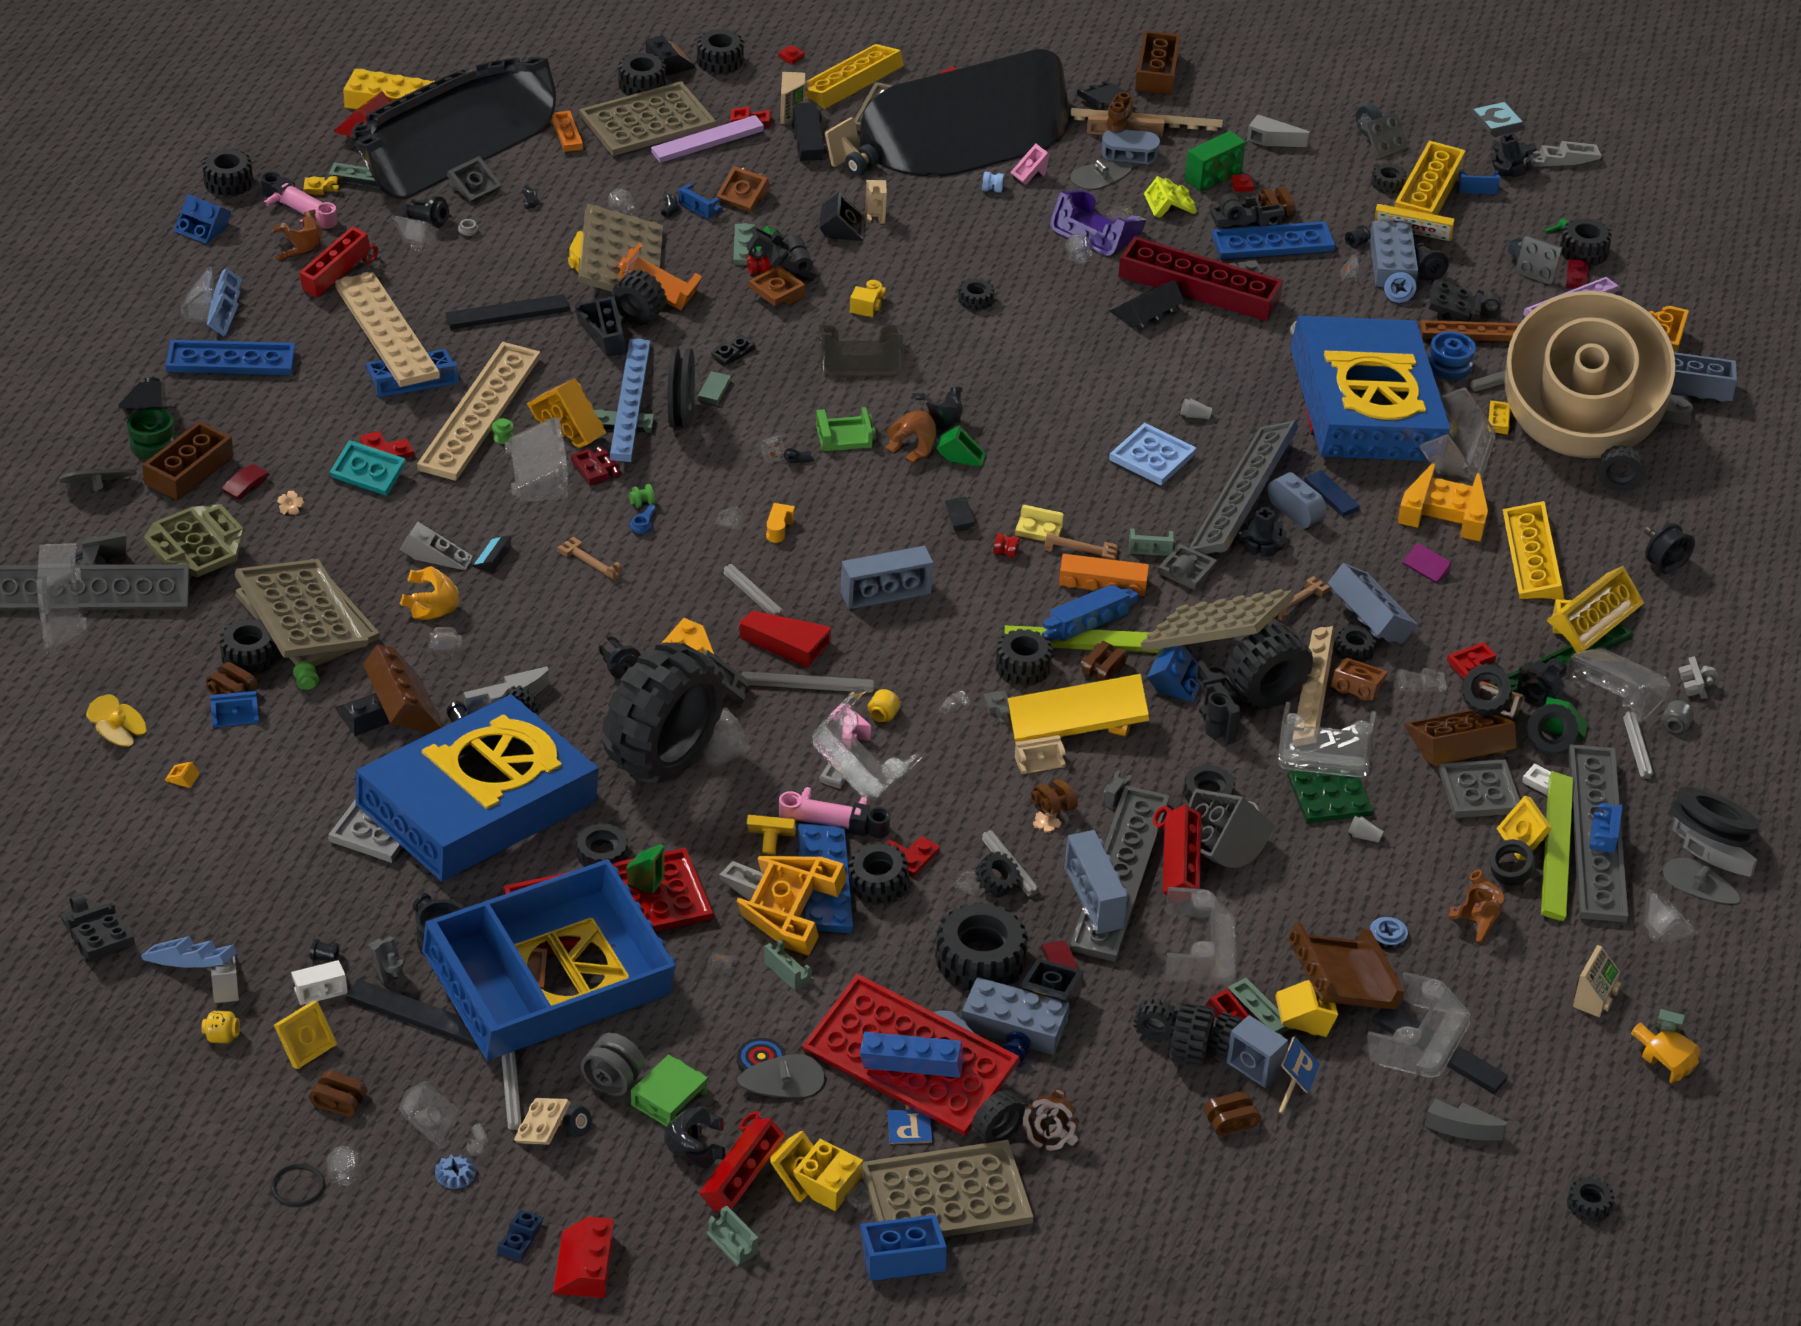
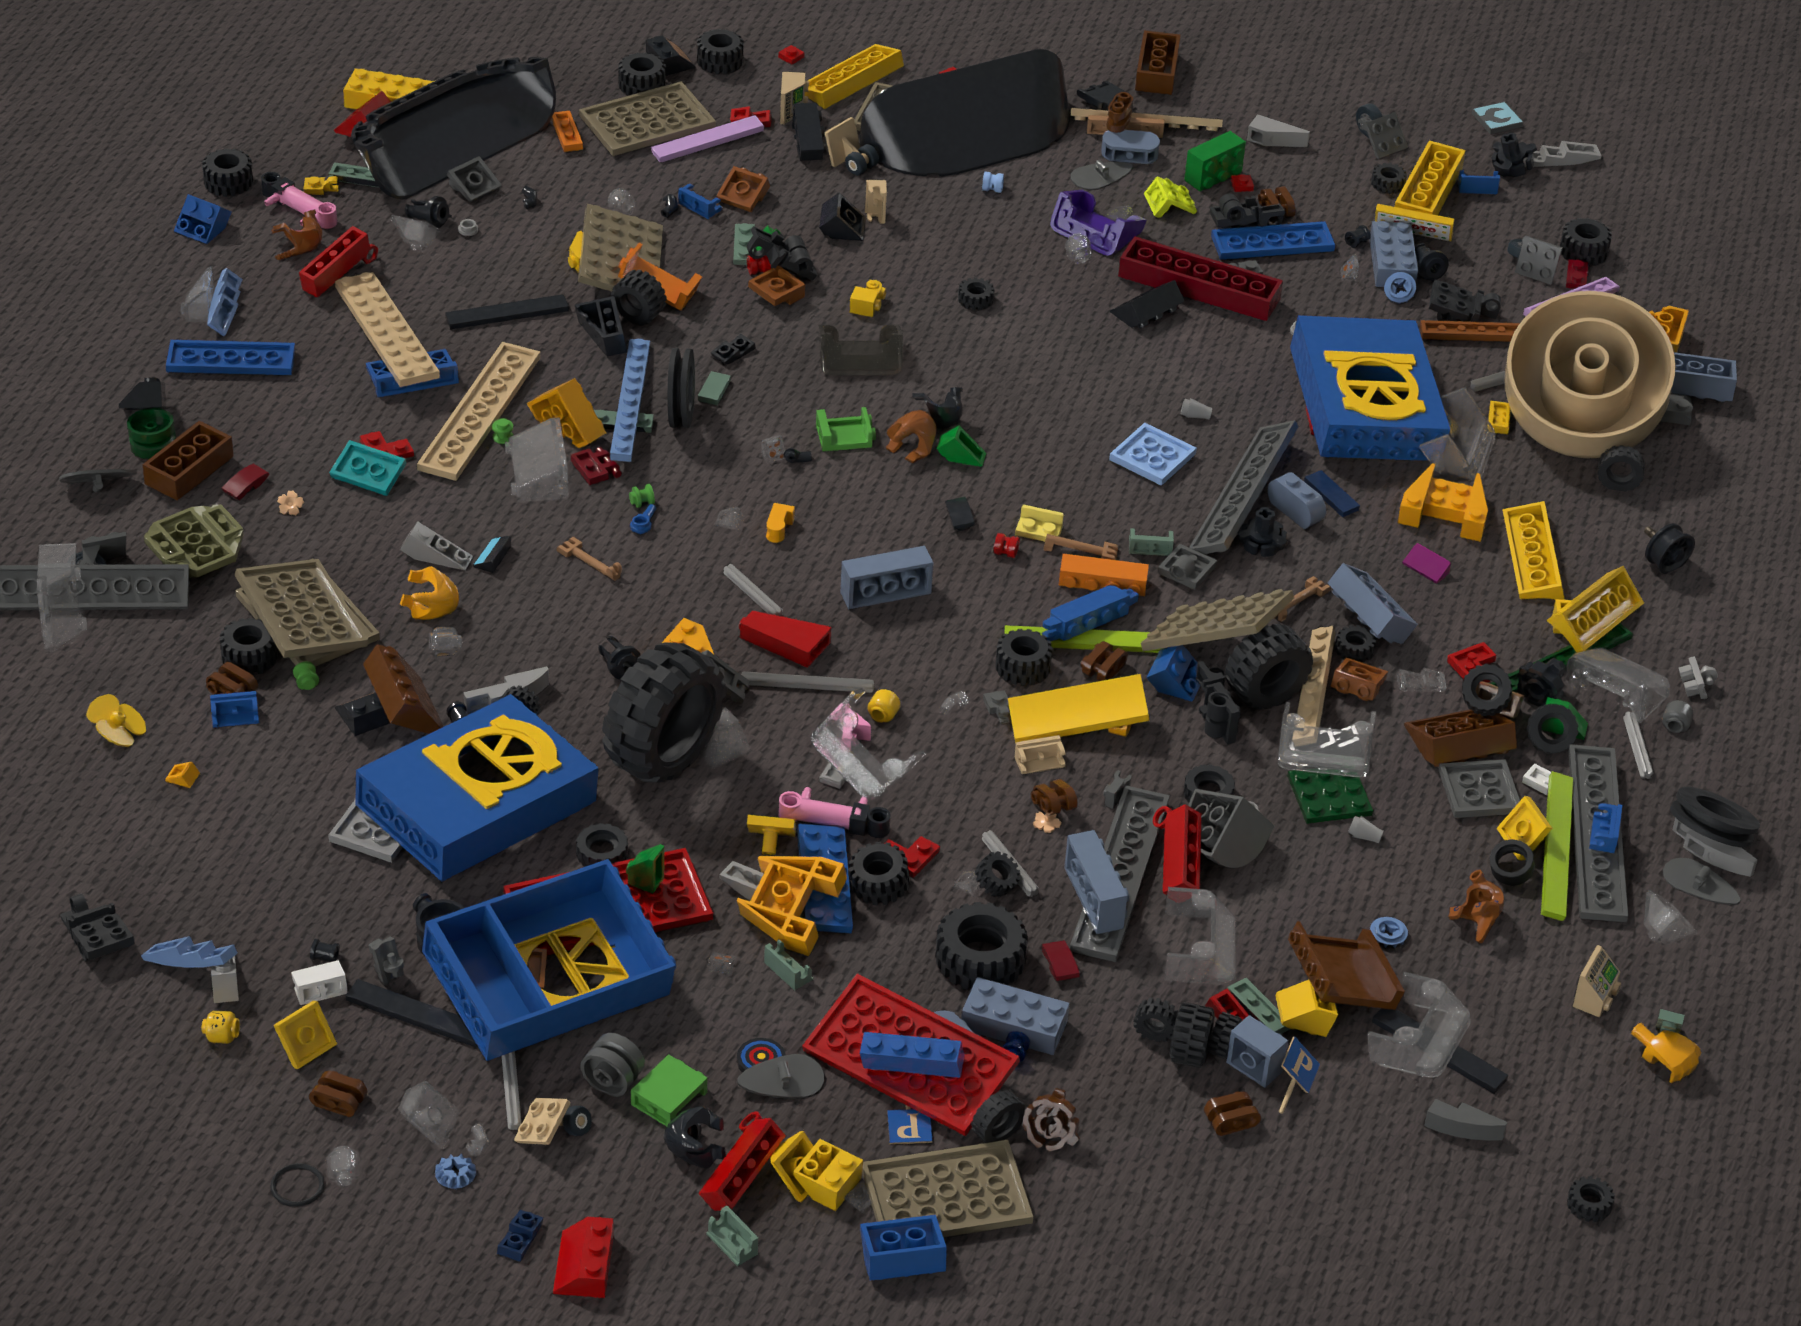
bright pink slope [1010,143,1049,185] -> none
black slope [1021,958,1083,1007] -> none
blue wheel [1428,332,1476,380] -> none
green hand [1544,218,1570,234] -> none

